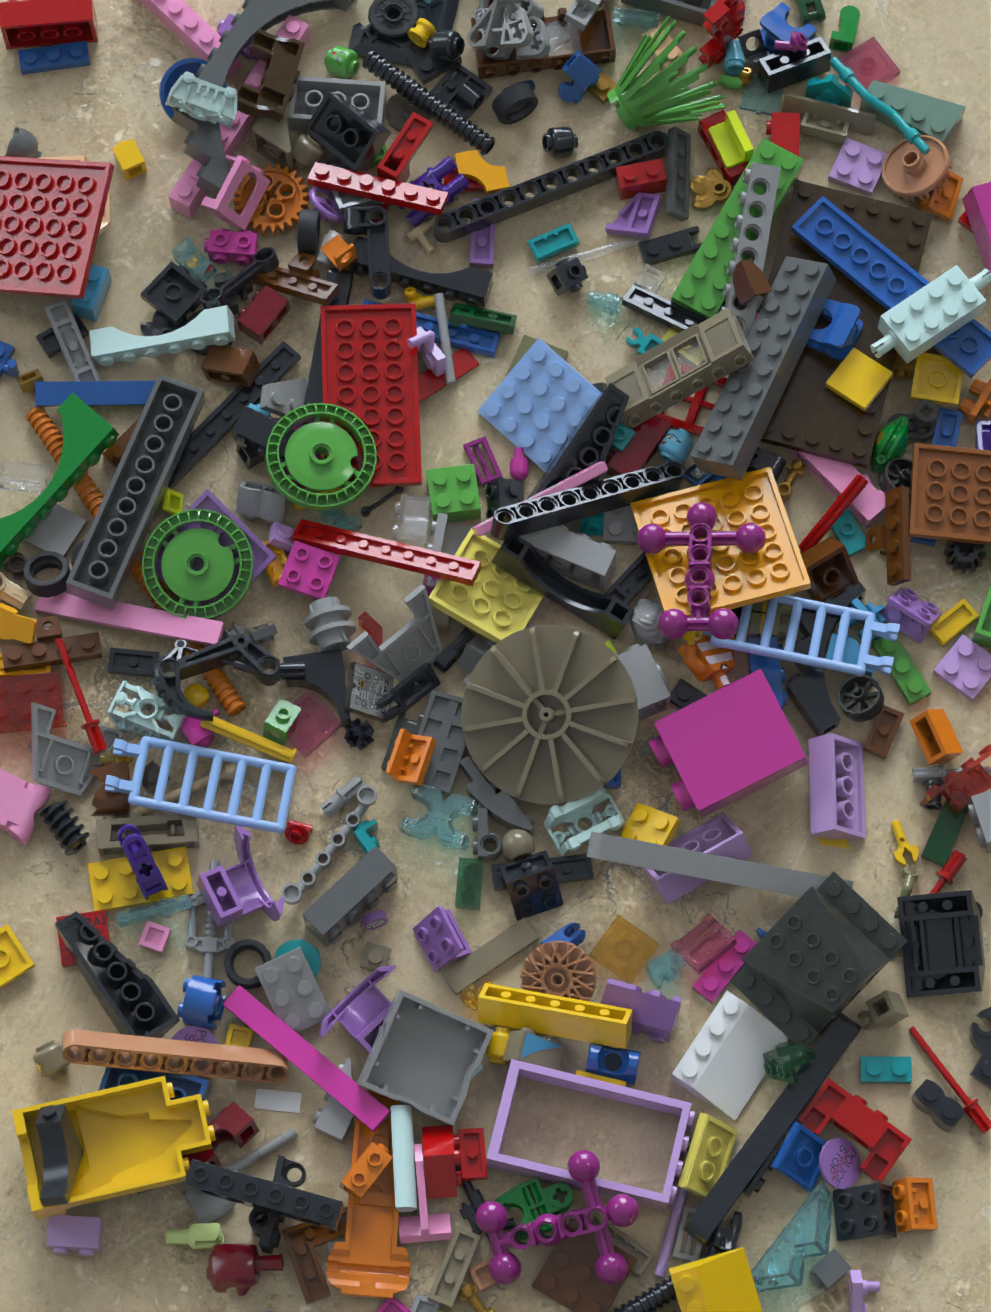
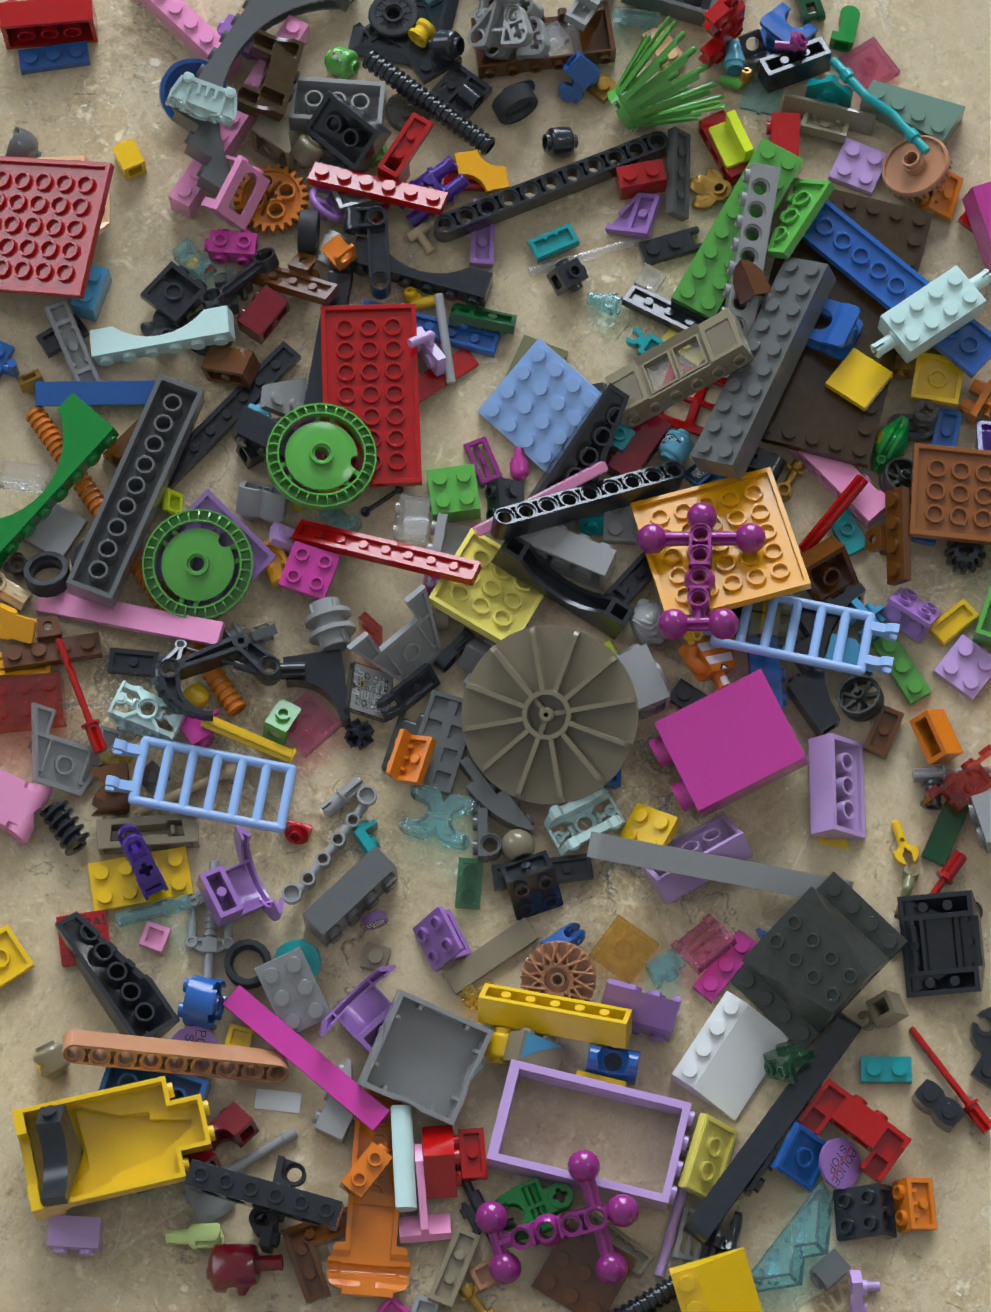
none -> bright green wing [767,179,835,259]

